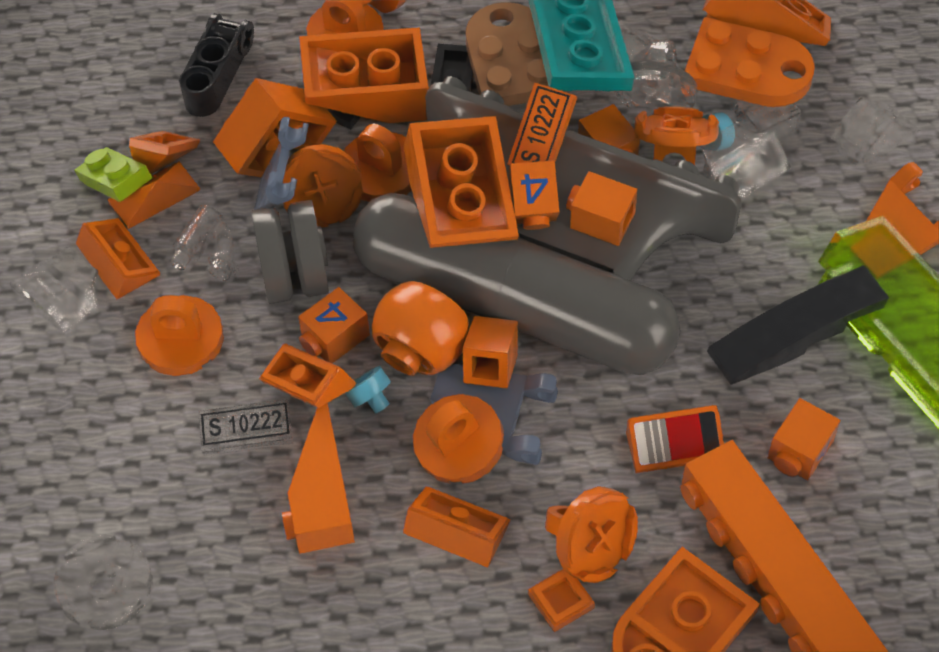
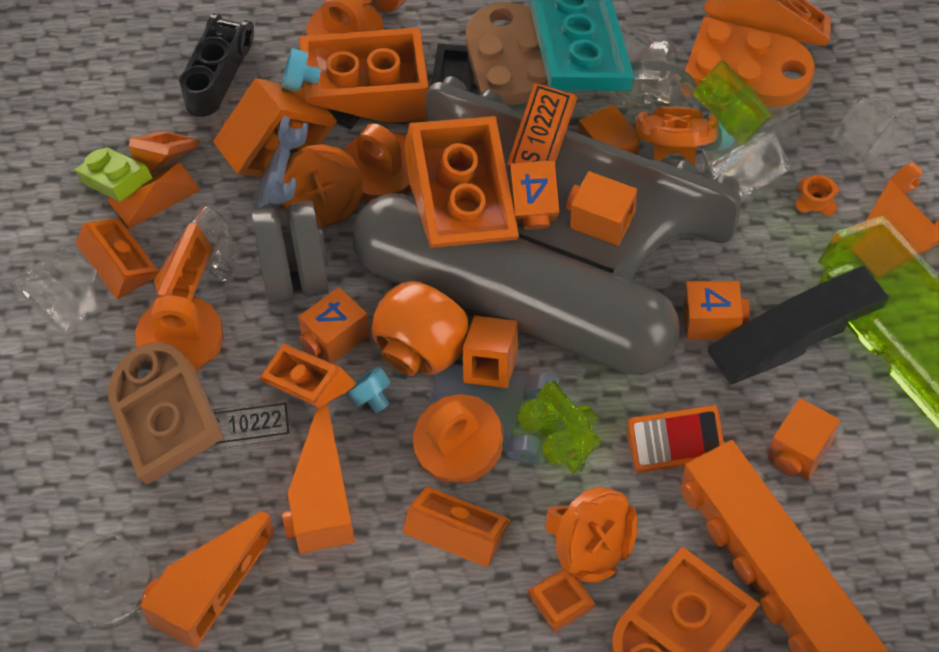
none -> medium nougat plate [108,342,224,485]
none -> orange slope [140,511,274,650]
none -> orange slope [154,223,214,301]
none -> medium azure tile [281,48,321,93]
none -> clear neon green hips [518,381,602,474]
none -> orange brick [683,281,750,340]
none -> clear neon green hips [692,61,774,146]
none -> orange plate [795,175,839,216]

